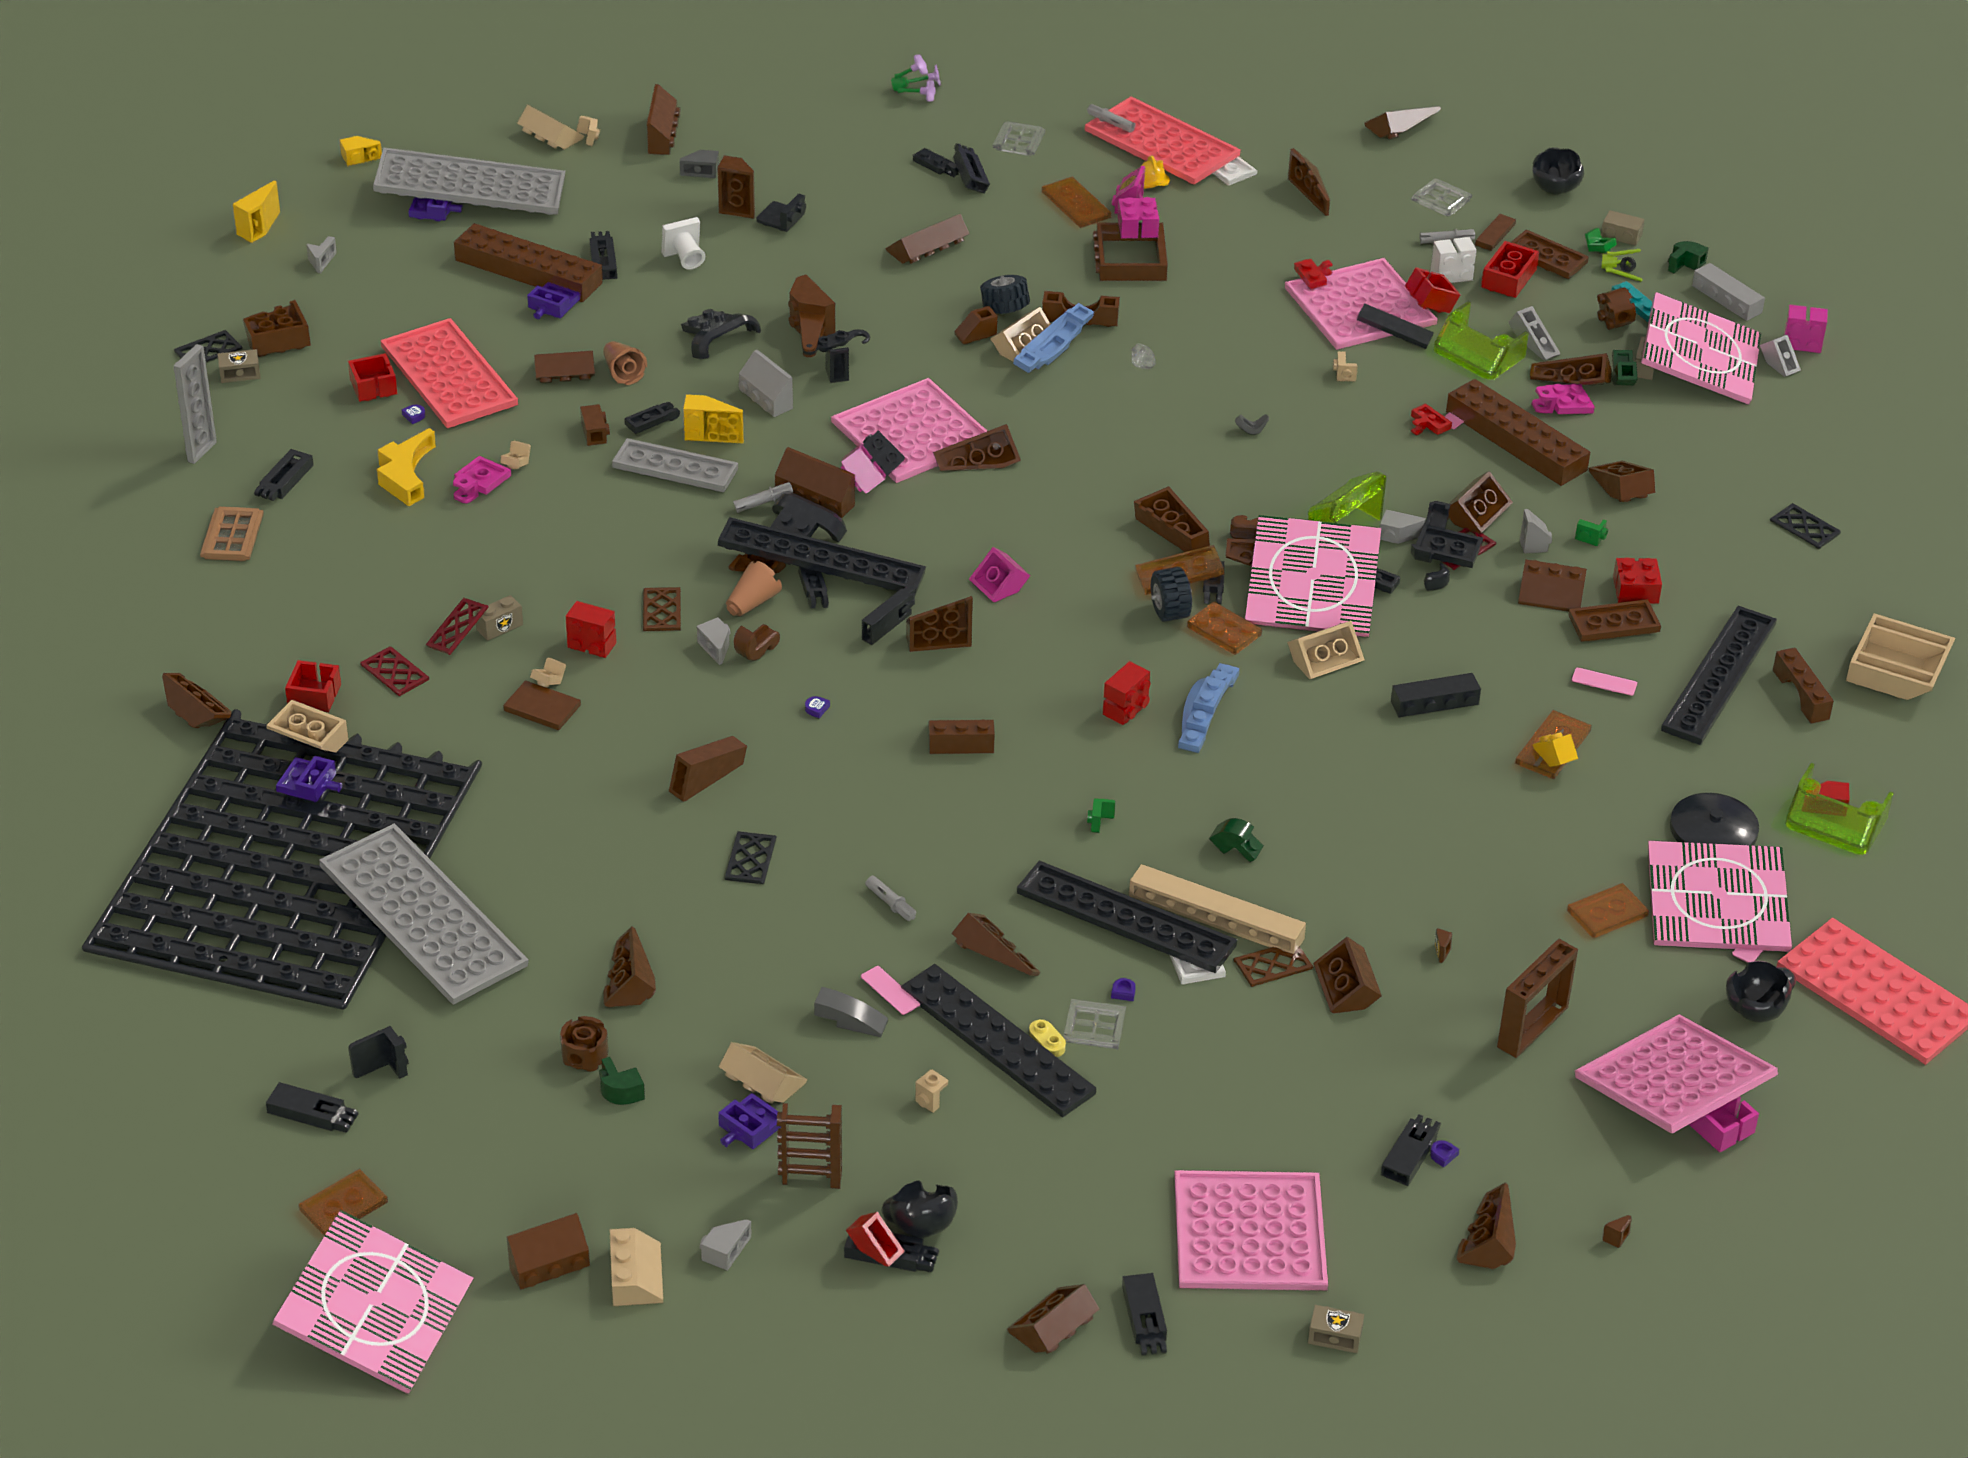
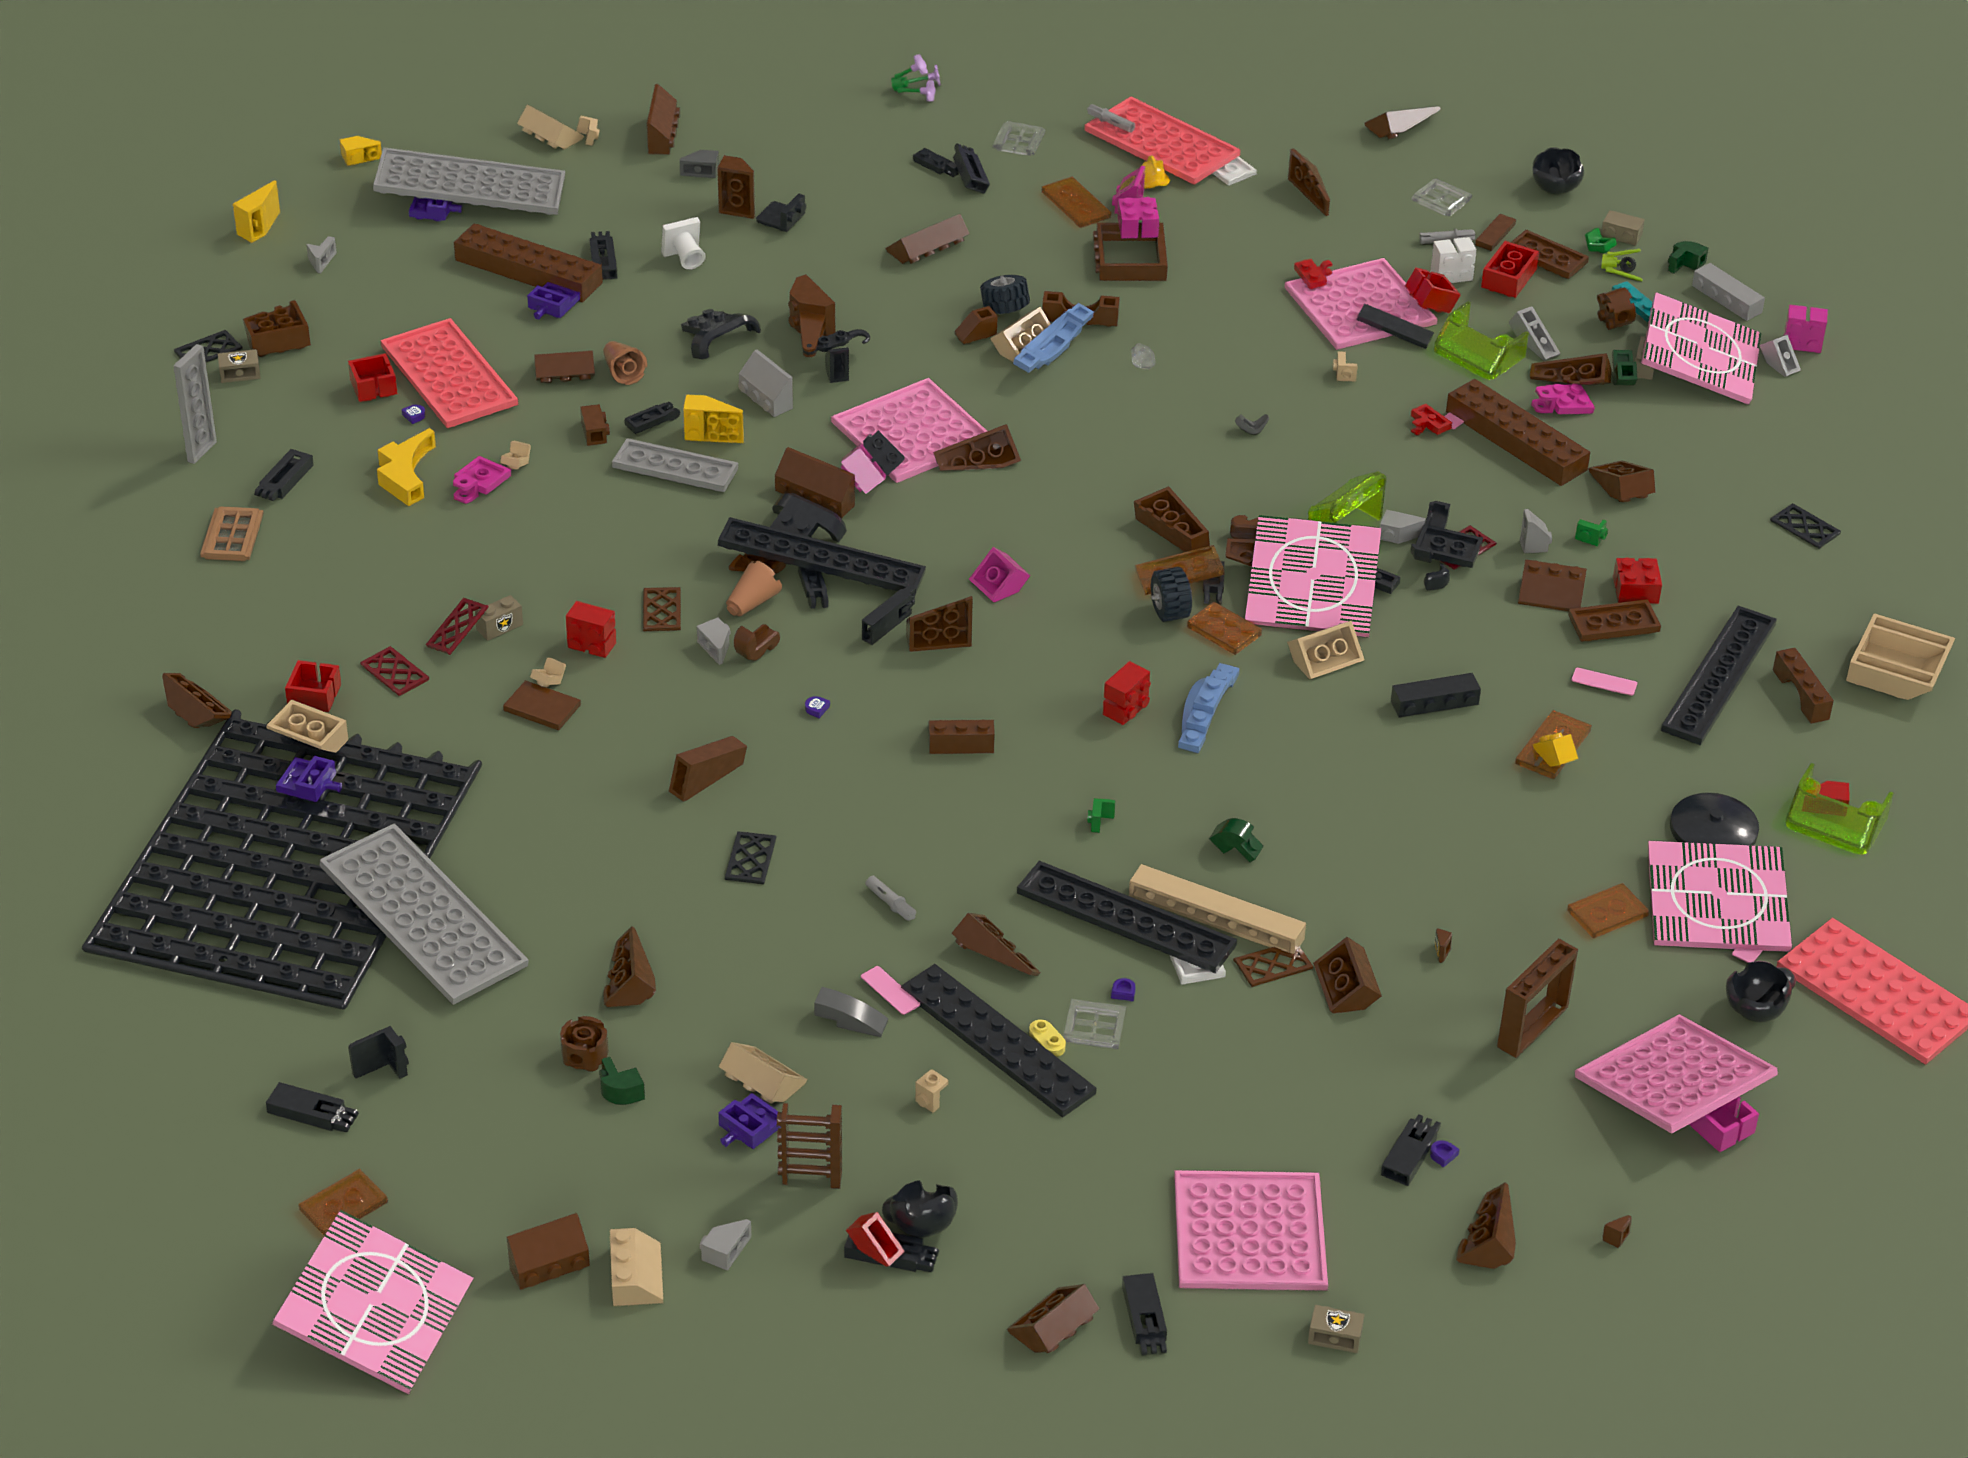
light grey axle [733,483,793,513] -> none
reddish brown slope [1449,471,1513,534] -> none

